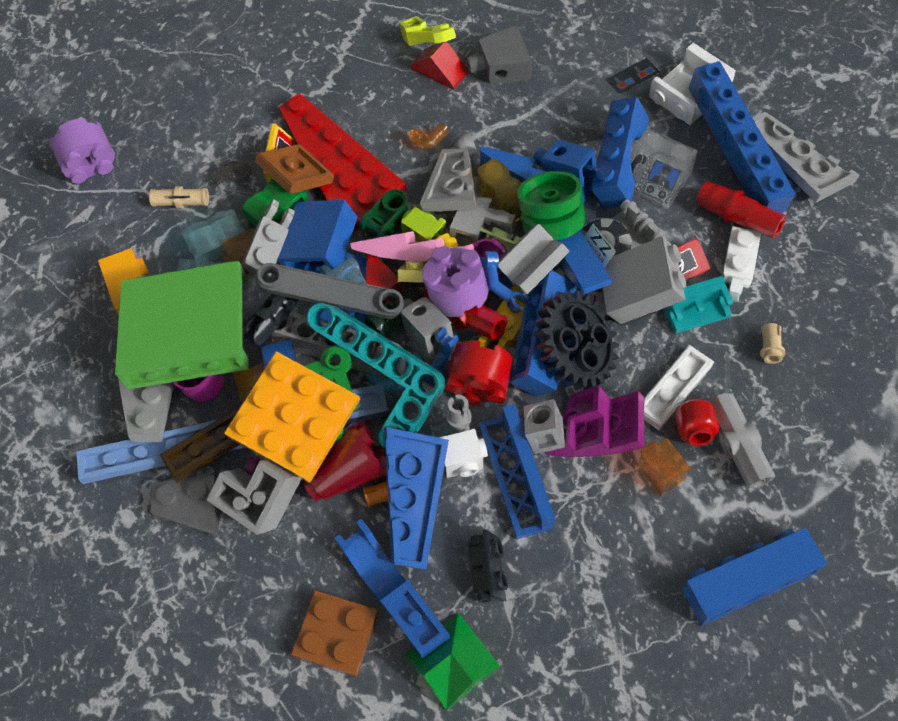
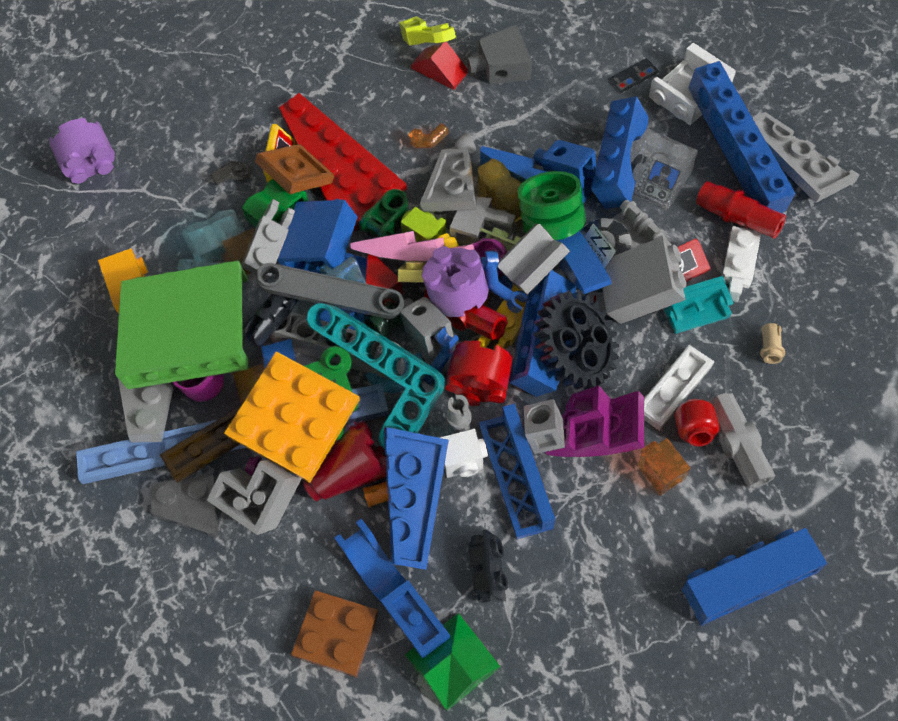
tan pin [149,186,209,209] -> none

